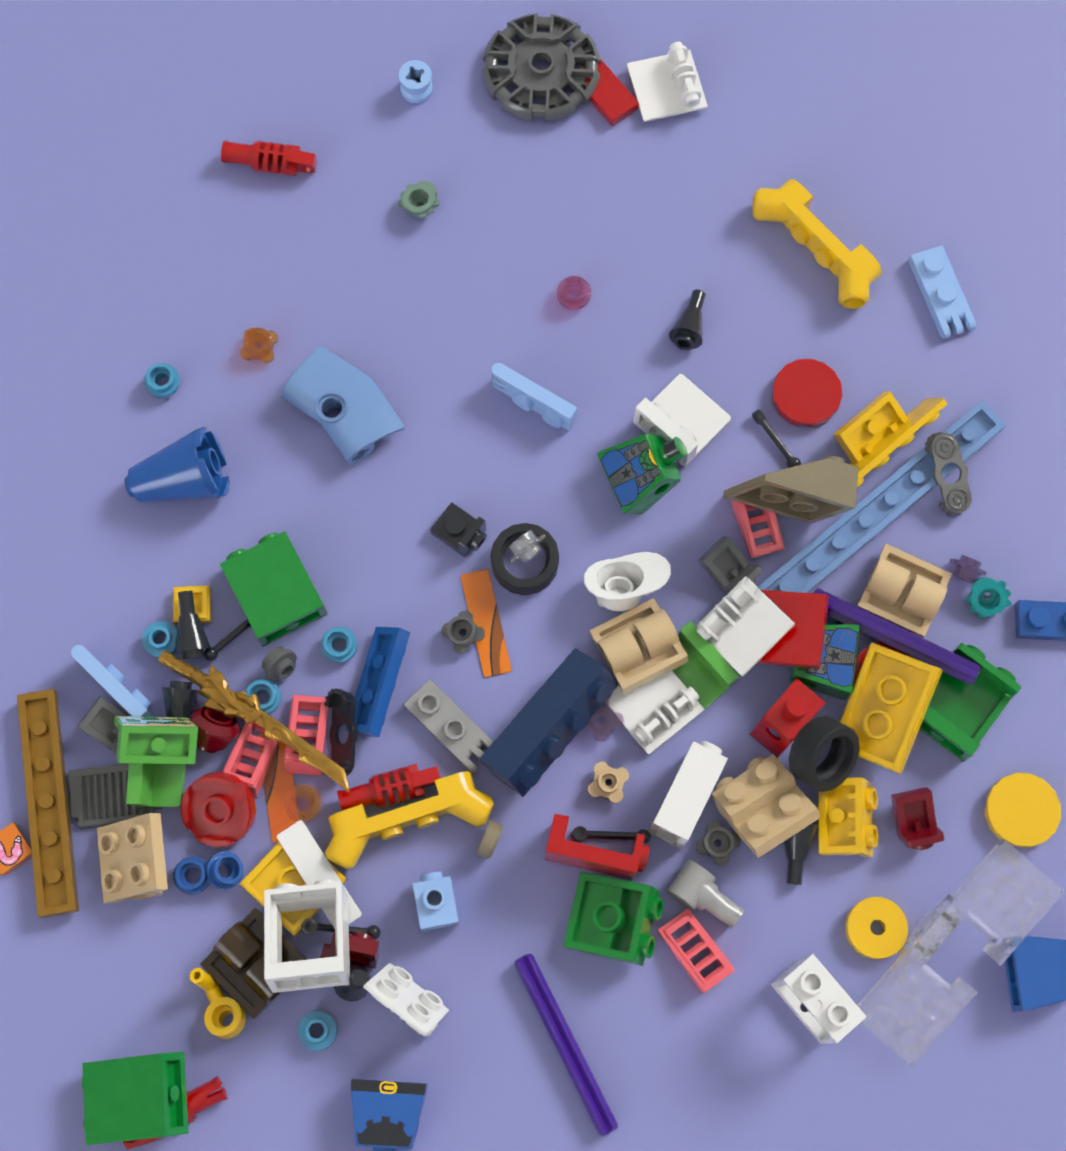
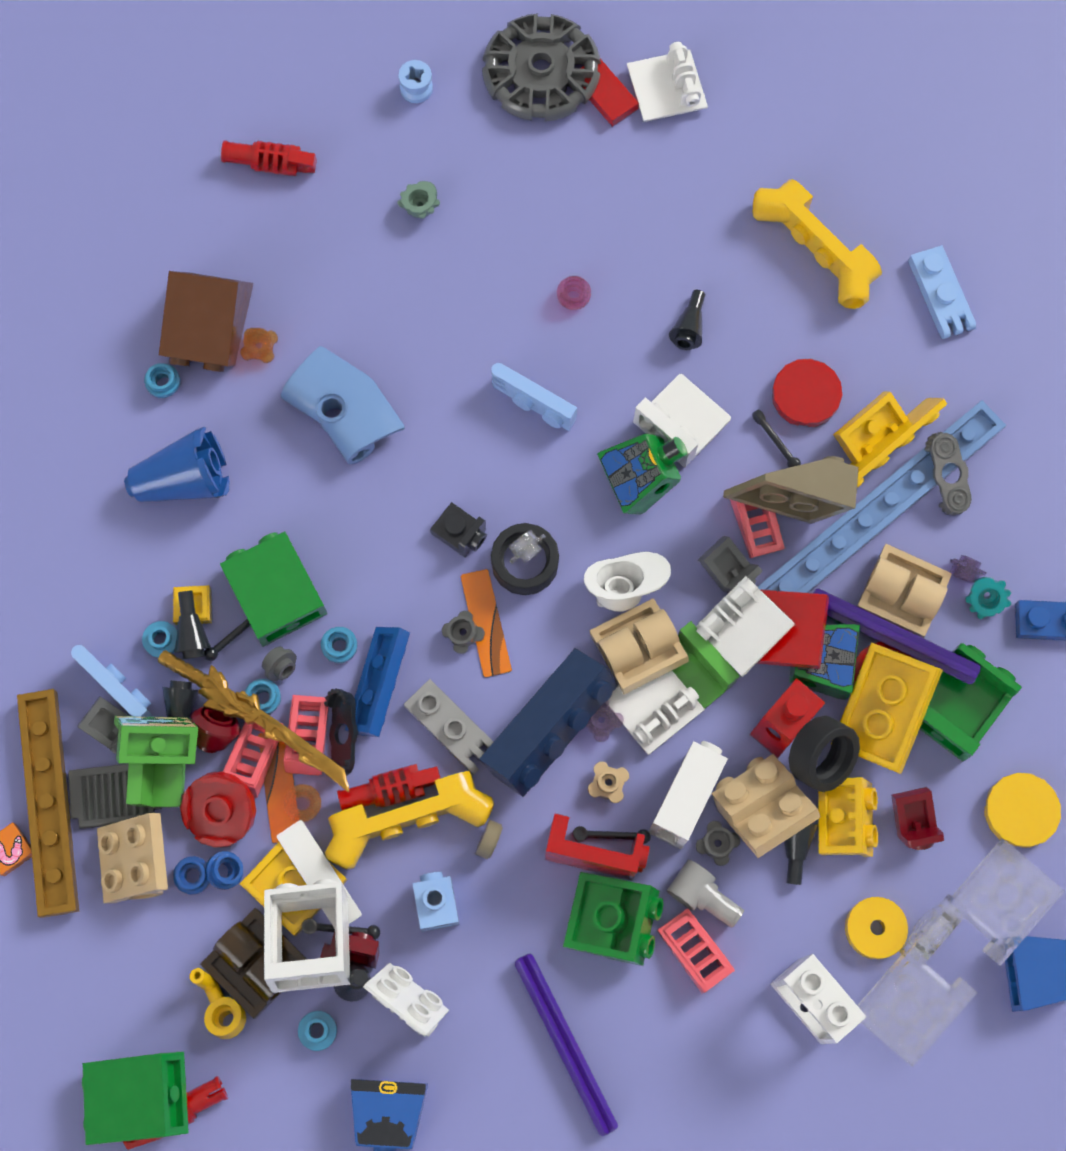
none -> reddish brown slope [159,271,253,372]

